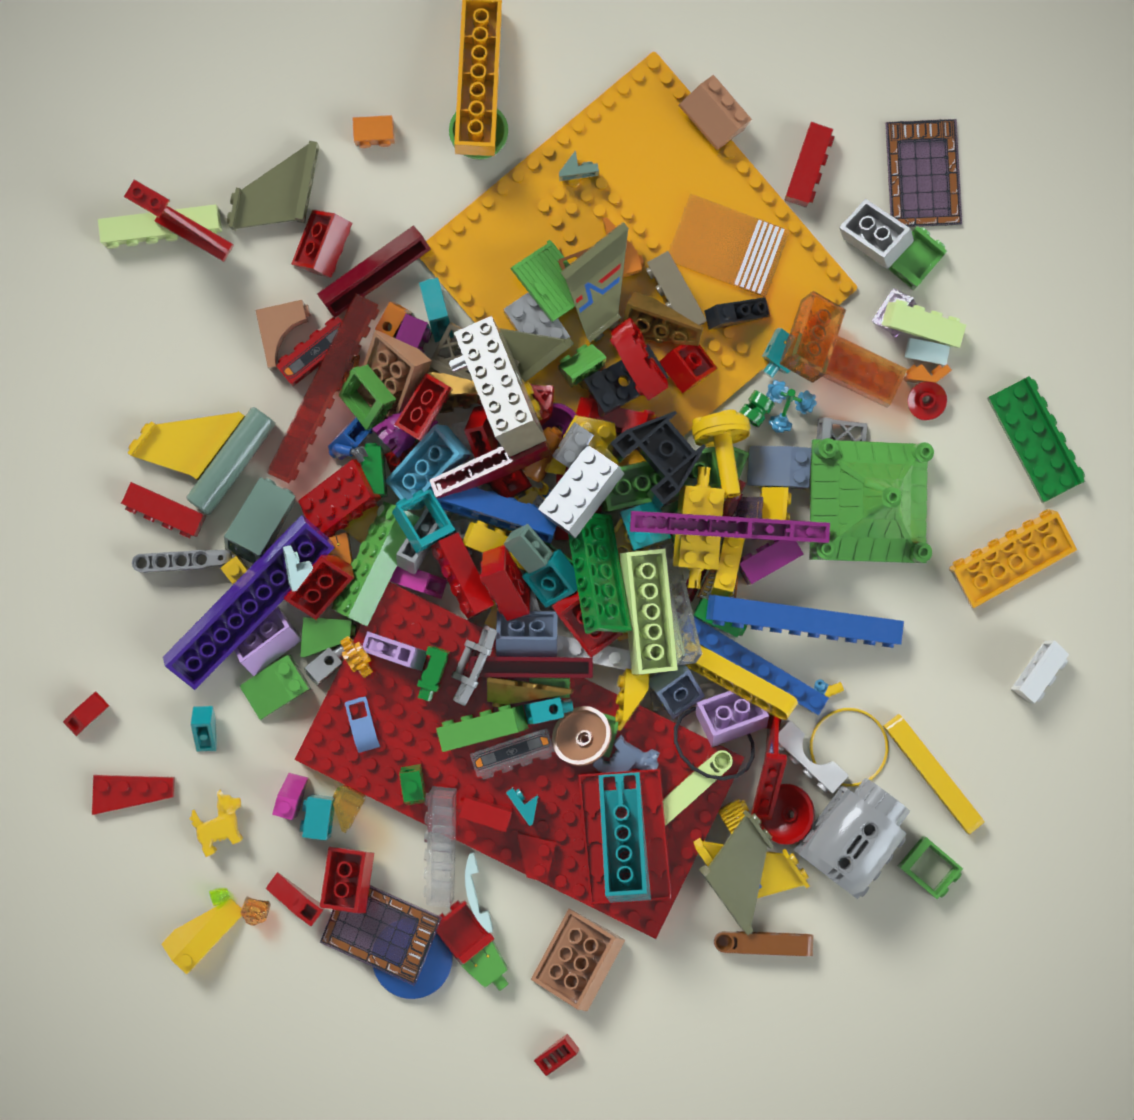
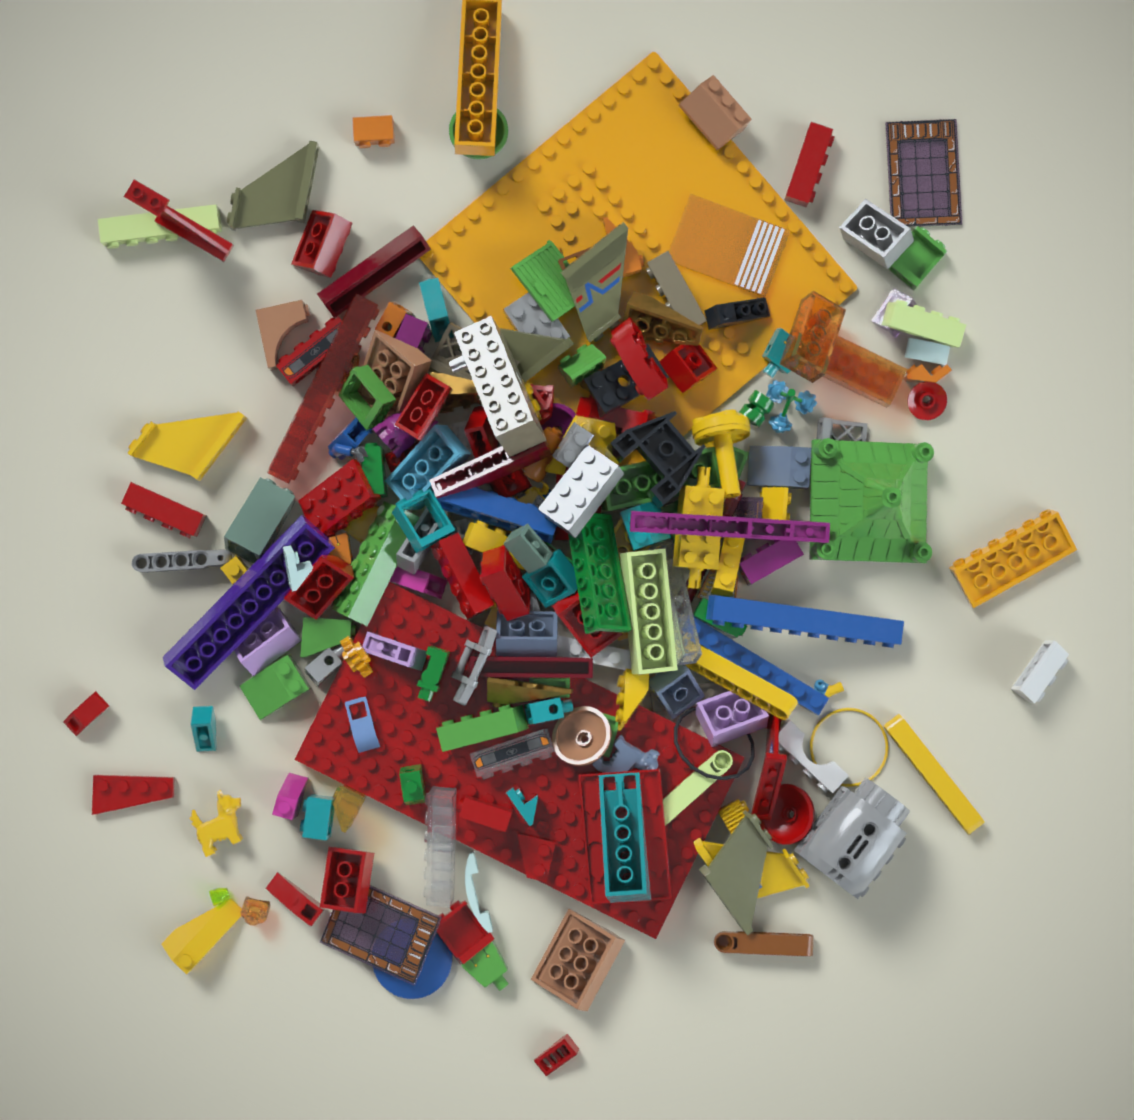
sand green cylinder [186,407,276,515] -> none
sand green slope [559,151,599,181] -> none
bright green window [897,836,963,899] -> none
green bracket [987,376,1085,503] -> none

